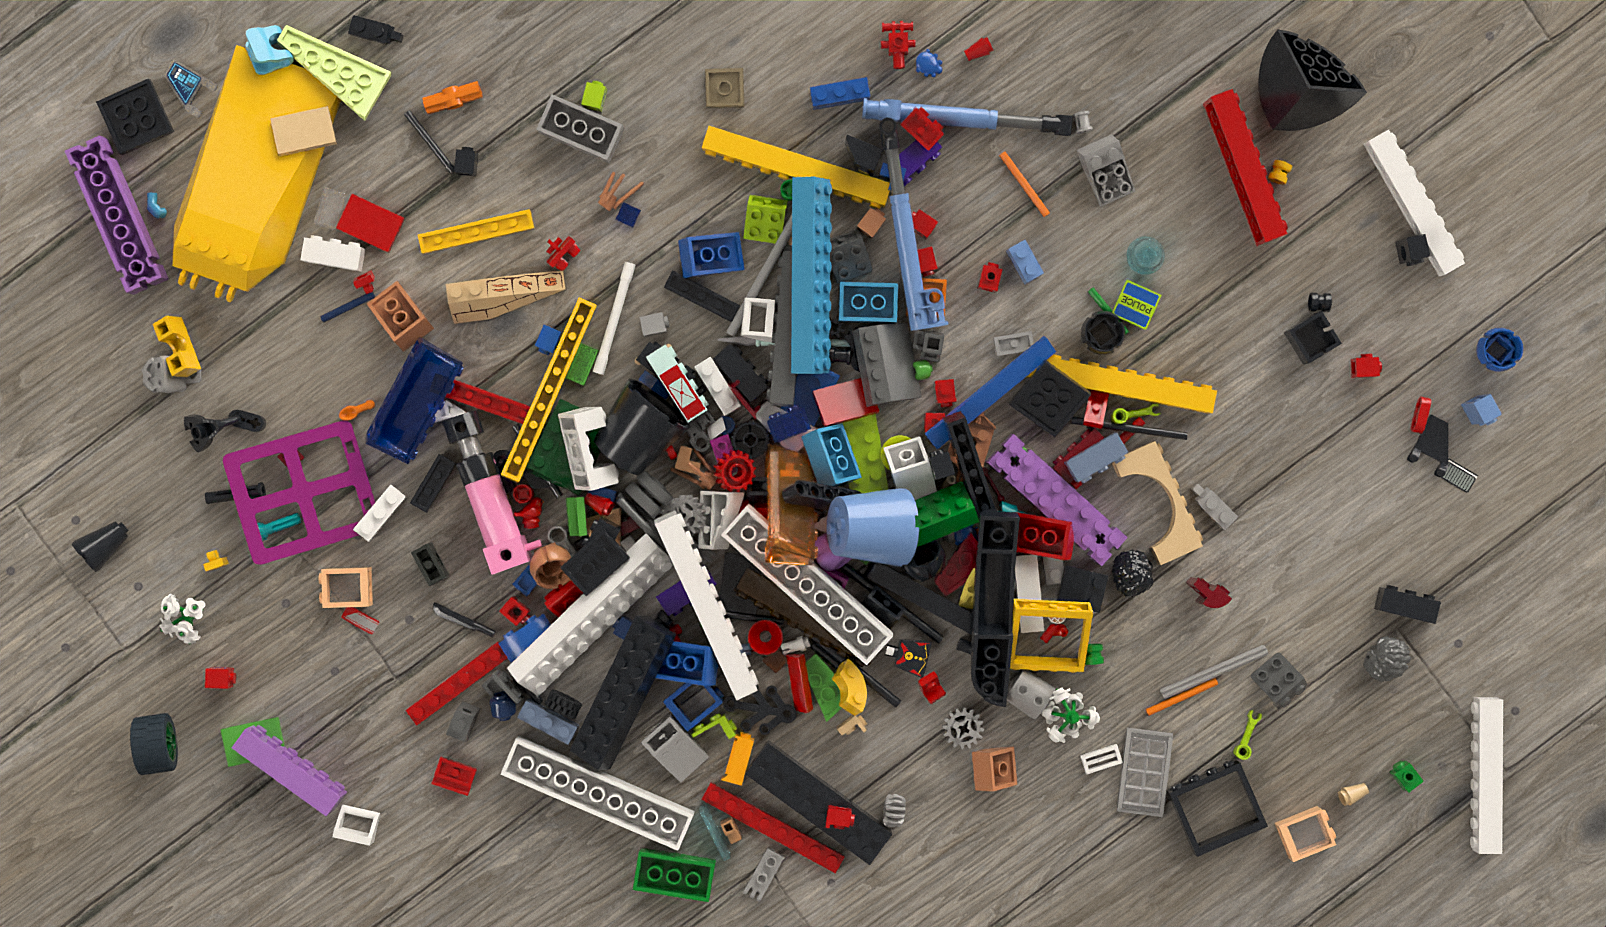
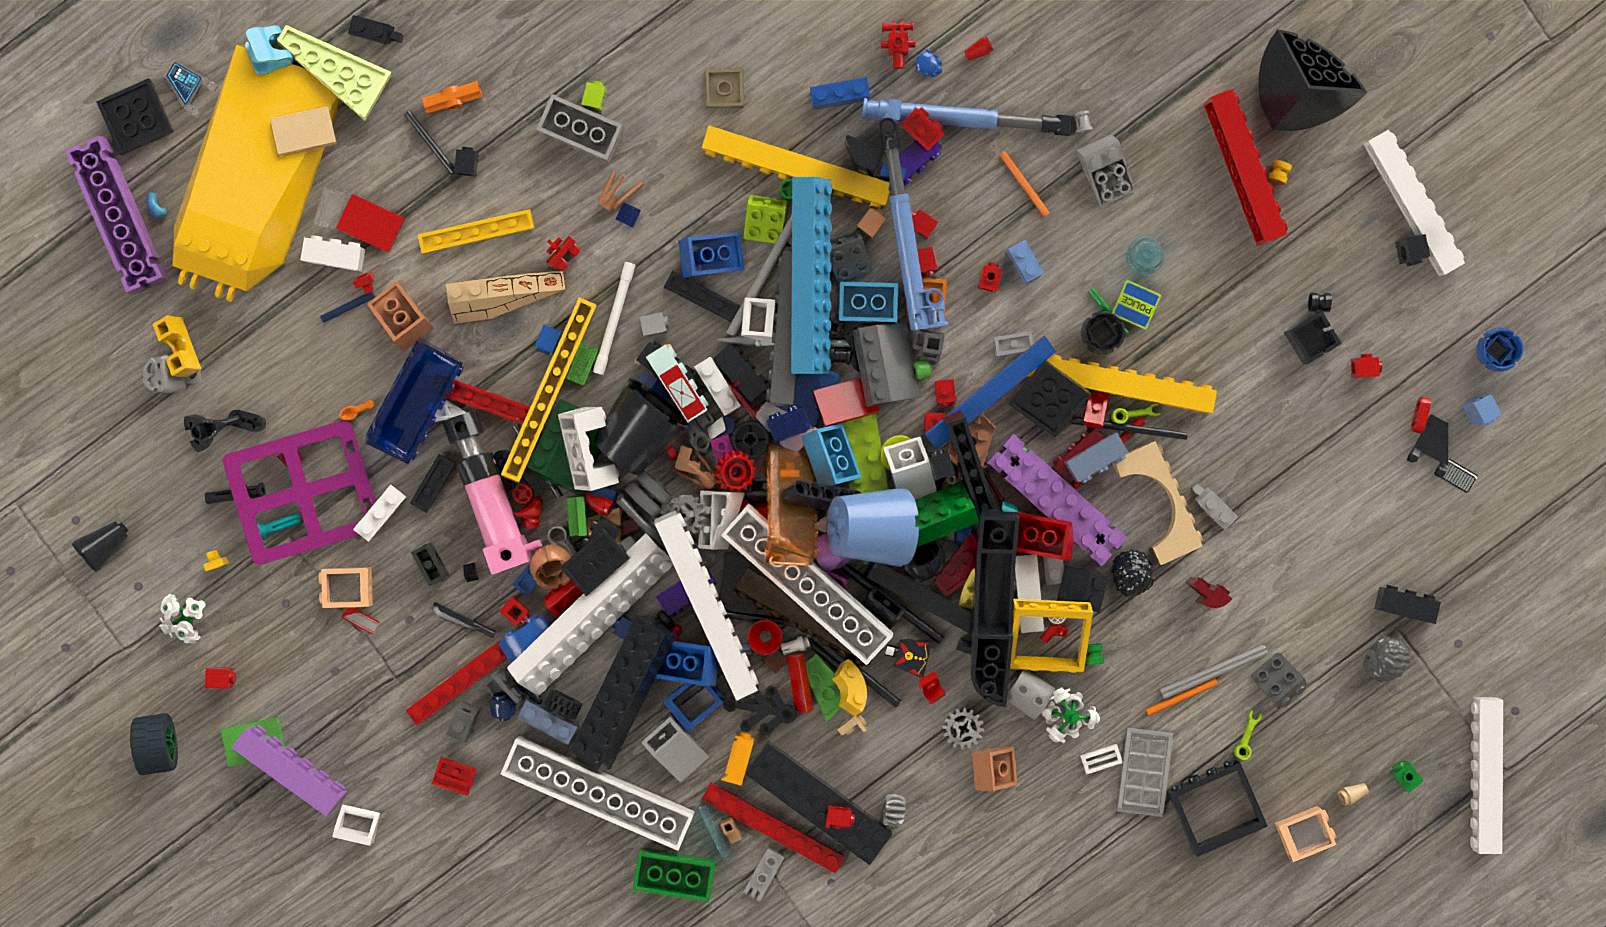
lime bracket [691,713,737,739] -> none
none -> black piece [463,562,479,582]

